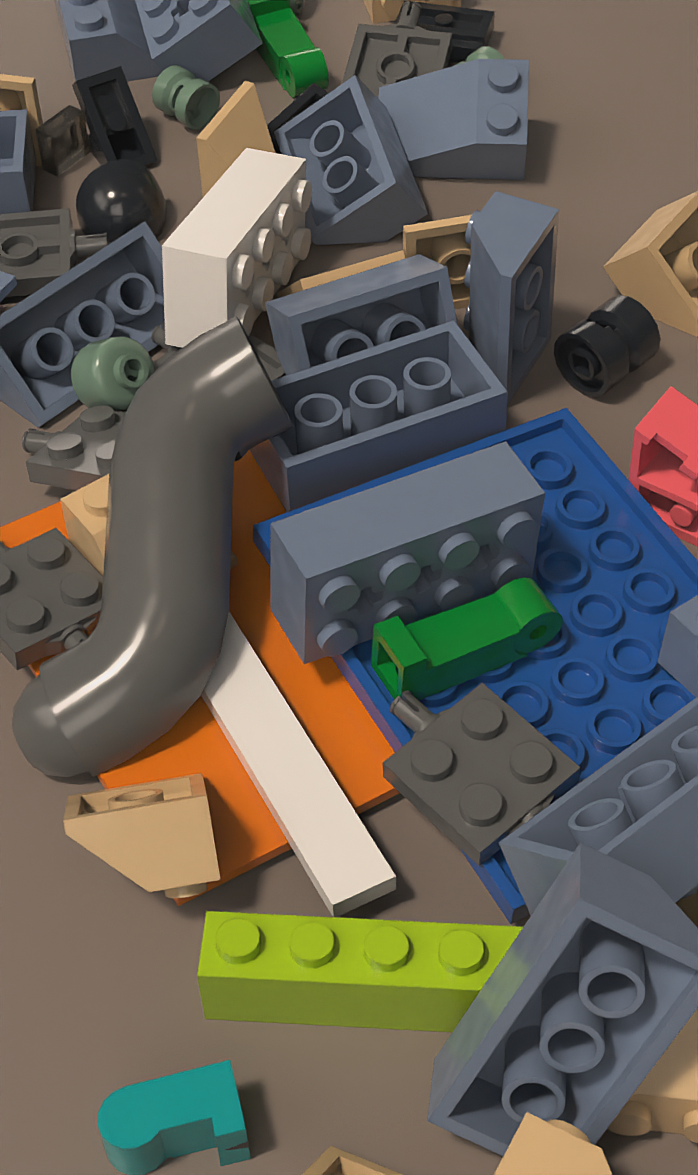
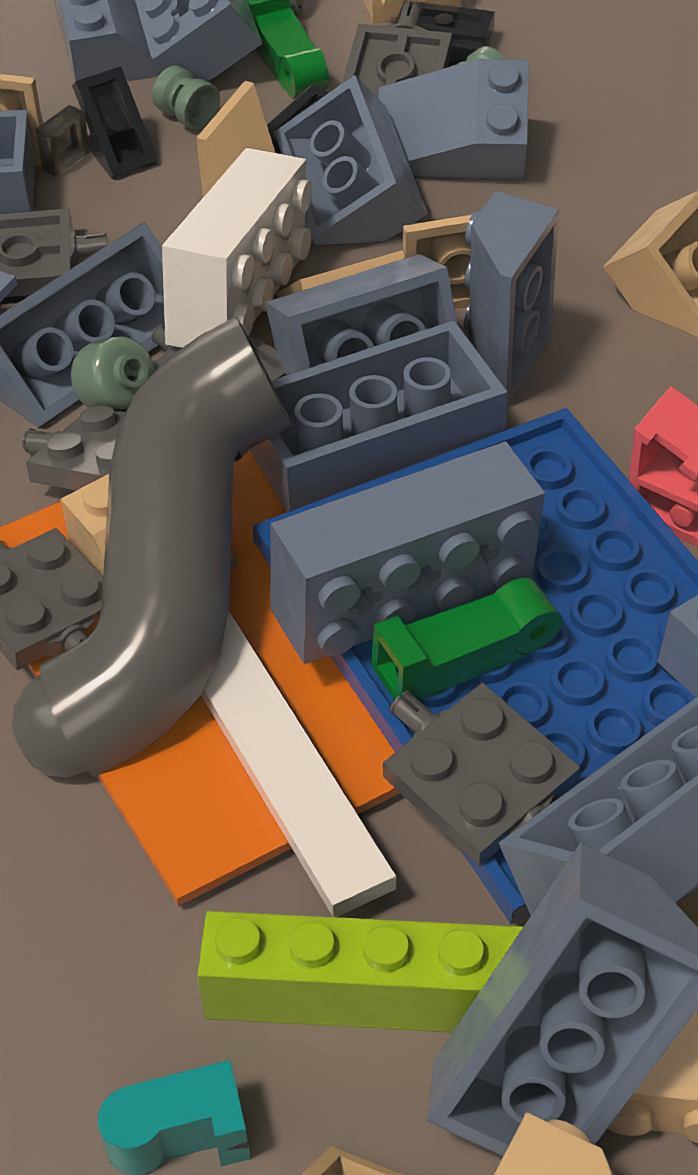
tan slope [63,773,221,898] -> none
black helmet [76,159,166,245] -> none
black wheel [554,295,661,397] -> none

